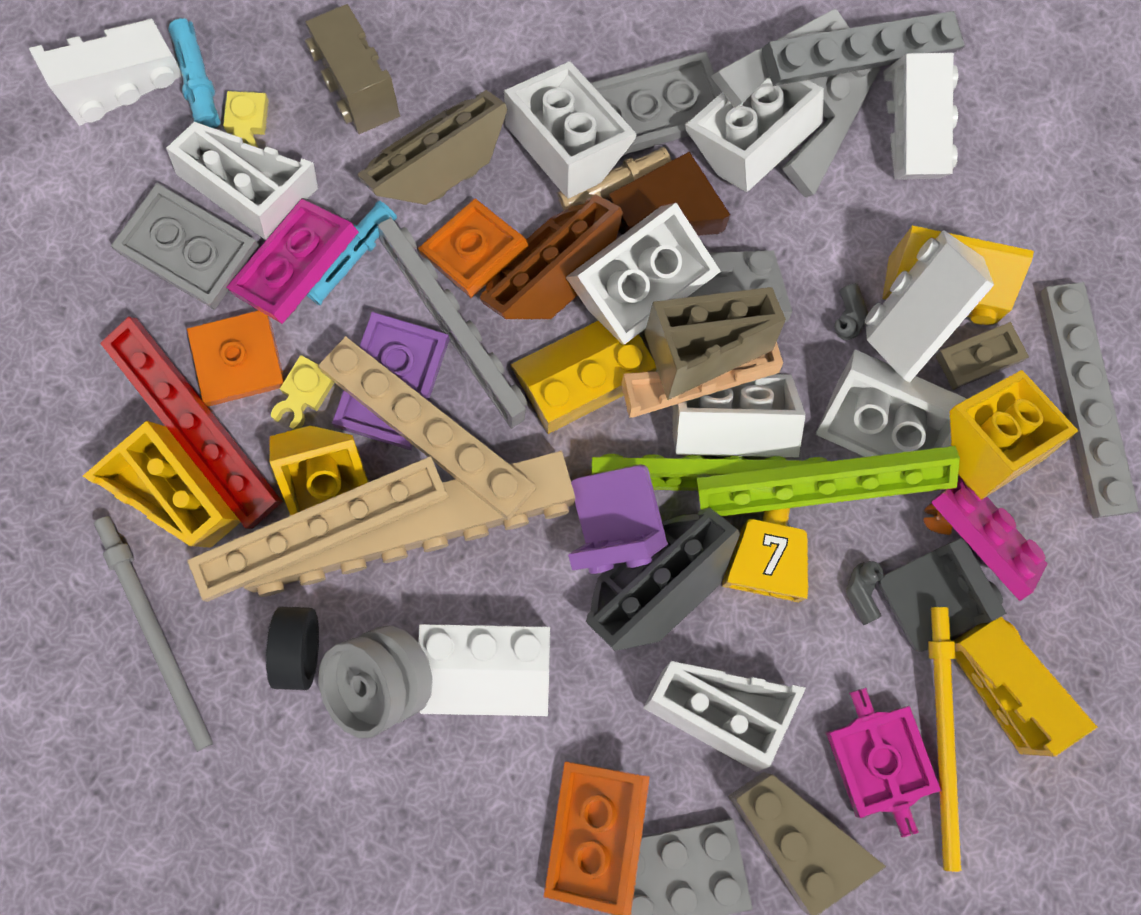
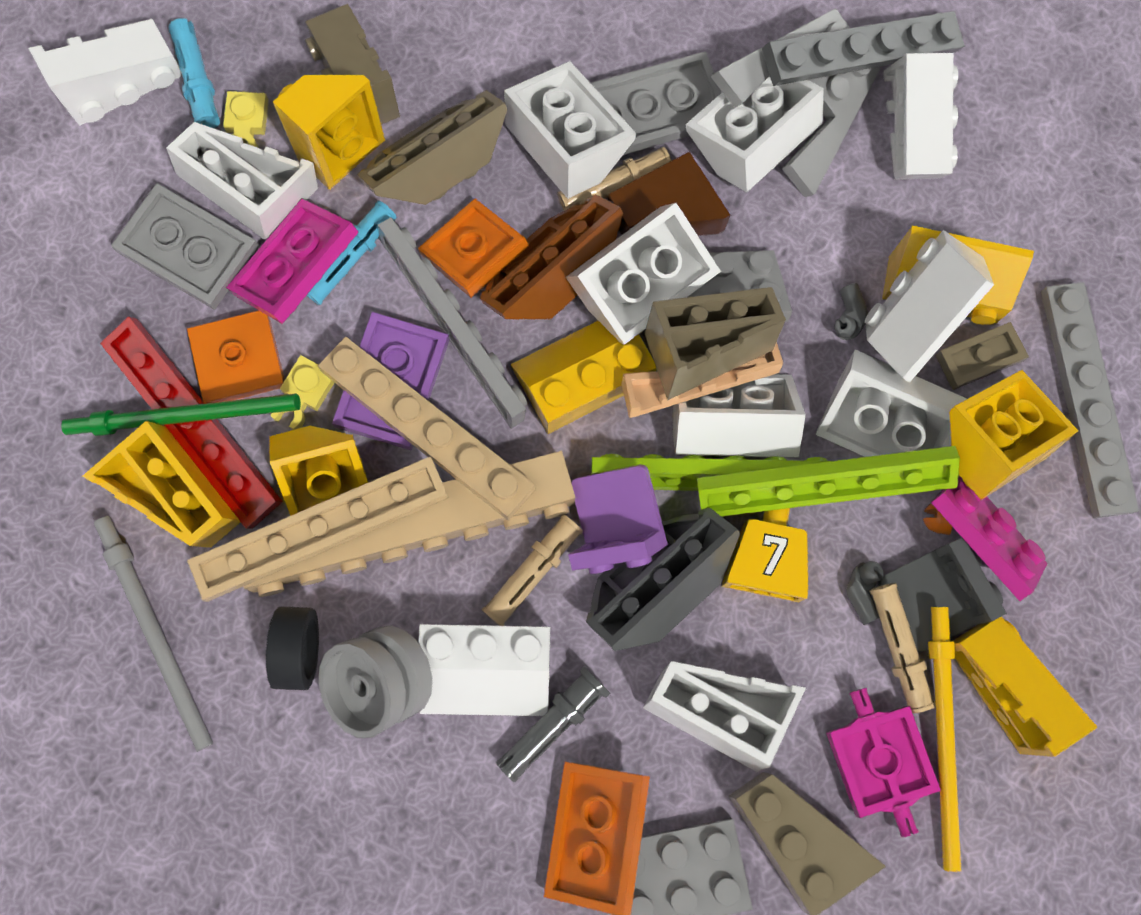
none -> green bar [61,393,301,436]
none -> yellow slope [273,75,385,190]
none -> tan pin [481,514,583,626]
none -> dark grey pin [496,666,611,783]
none -> tan pin [870,583,935,713]

